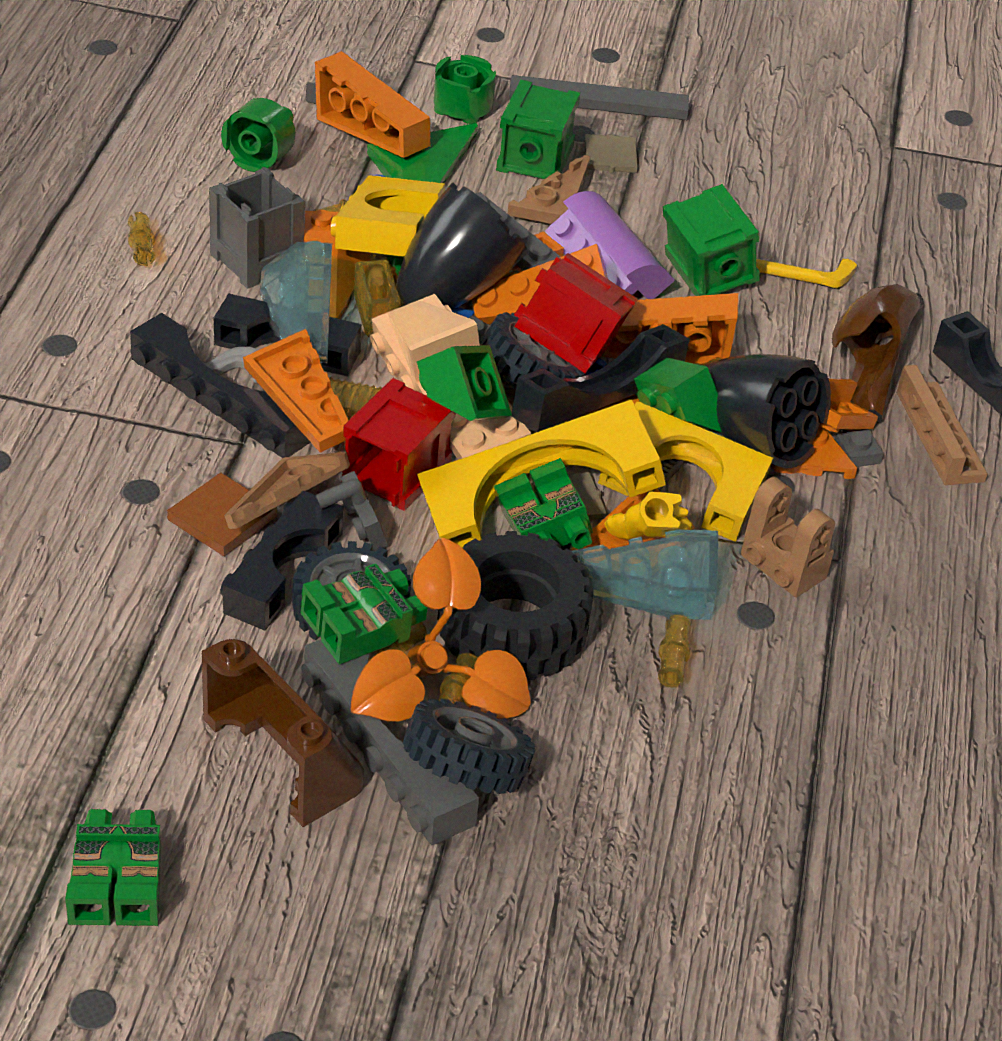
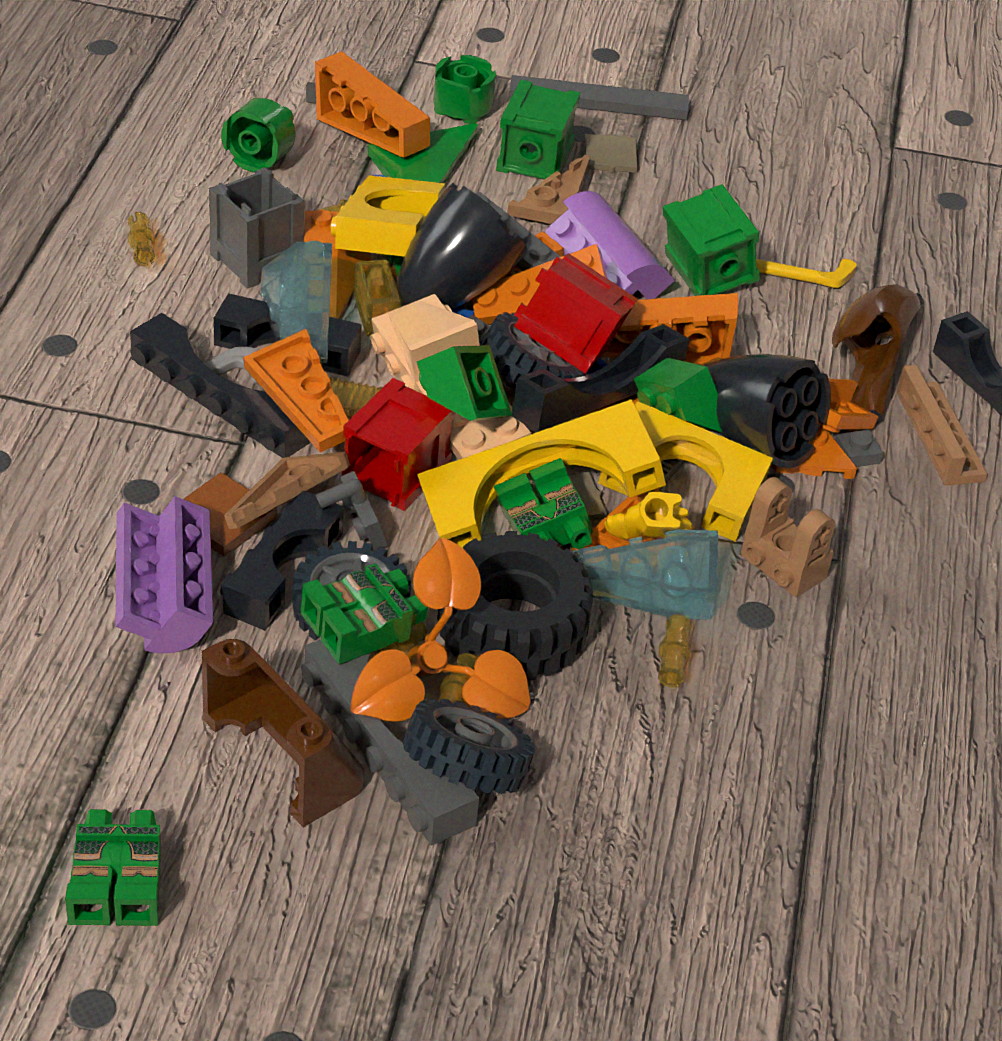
none -> medium lavender brick [115,496,213,653]

